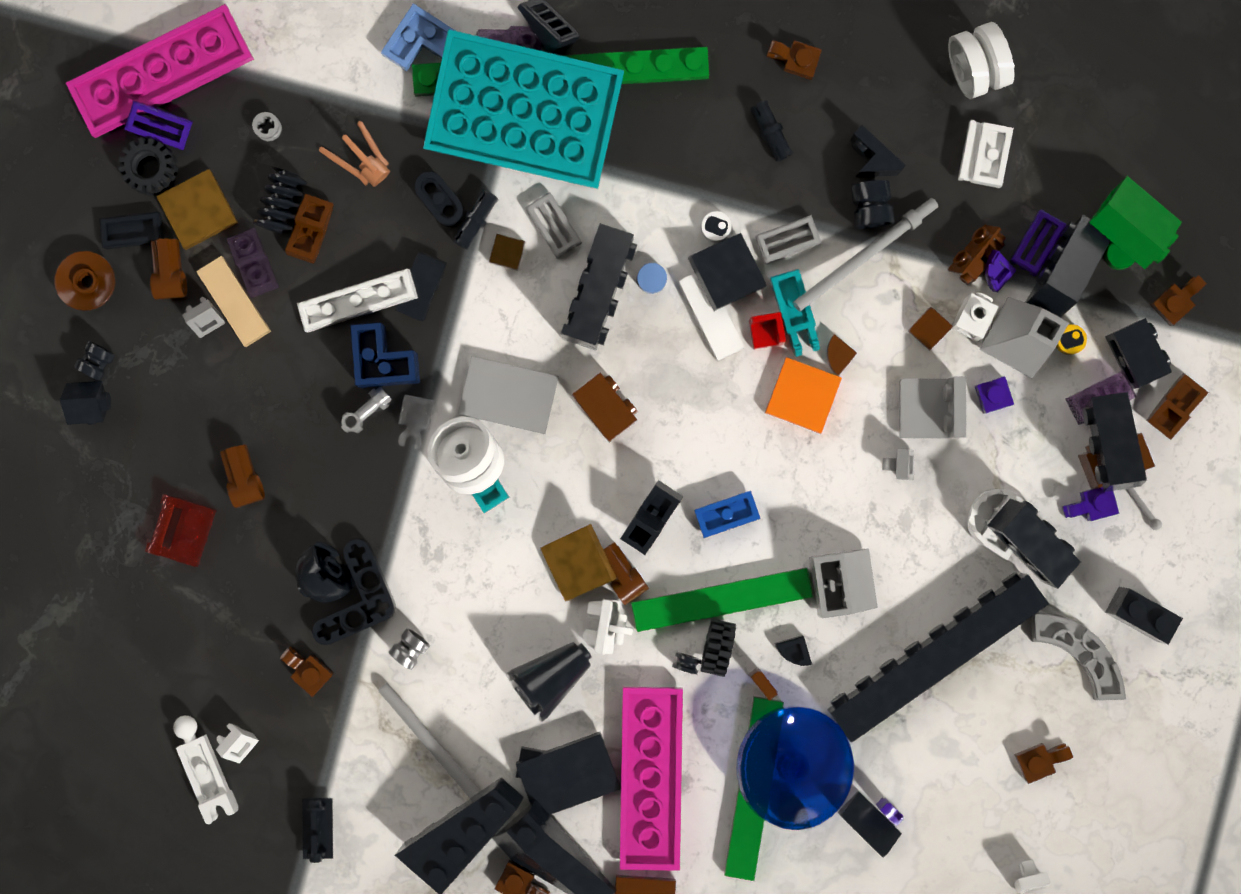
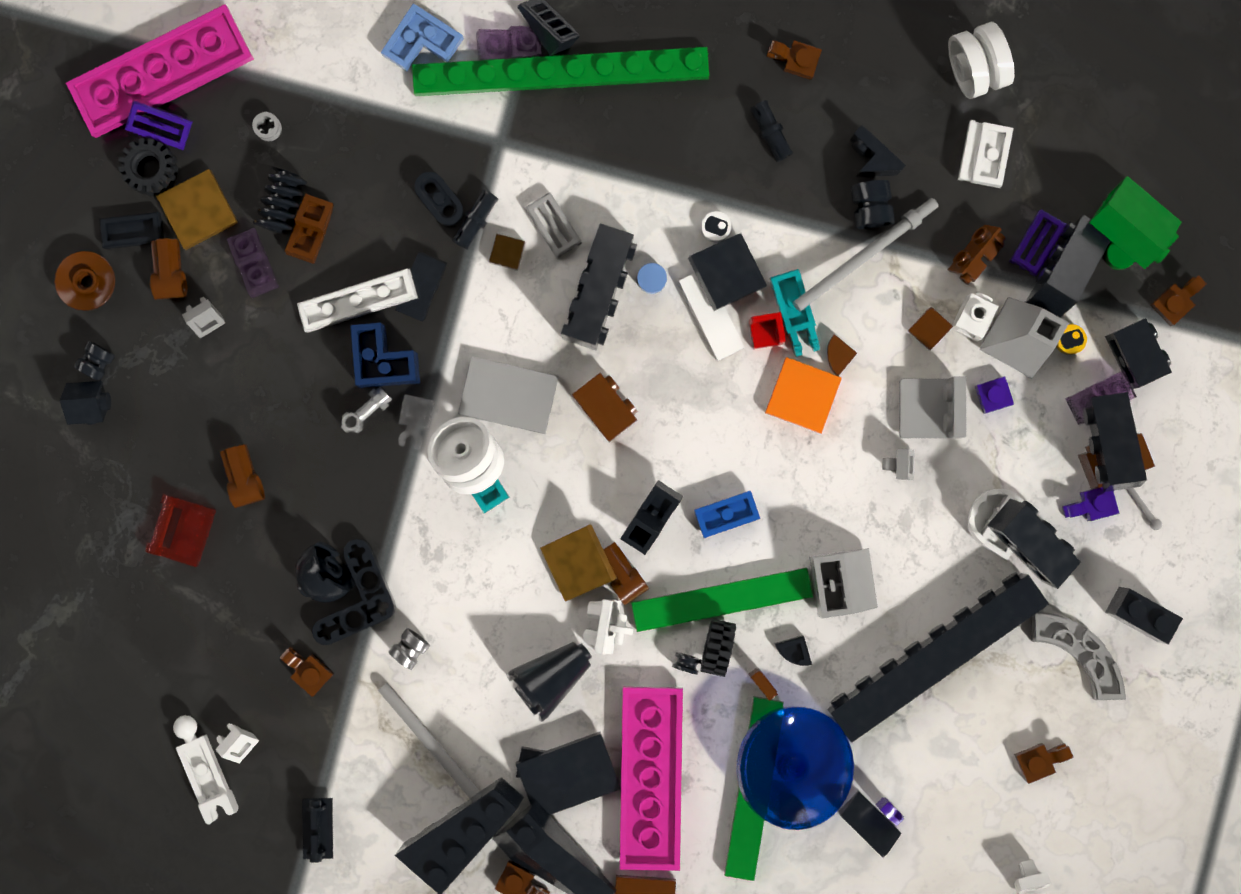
tan tile [196,256,271,347] -> none
nougat plant [319,121,390,187] -> none
teal plate [423,29,624,189] -> none
light grey tile [755,215,822,264] -> none
dark purple tile [985,250,1017,293] -> none
reddish brown slope [1146,373,1209,440] -> none

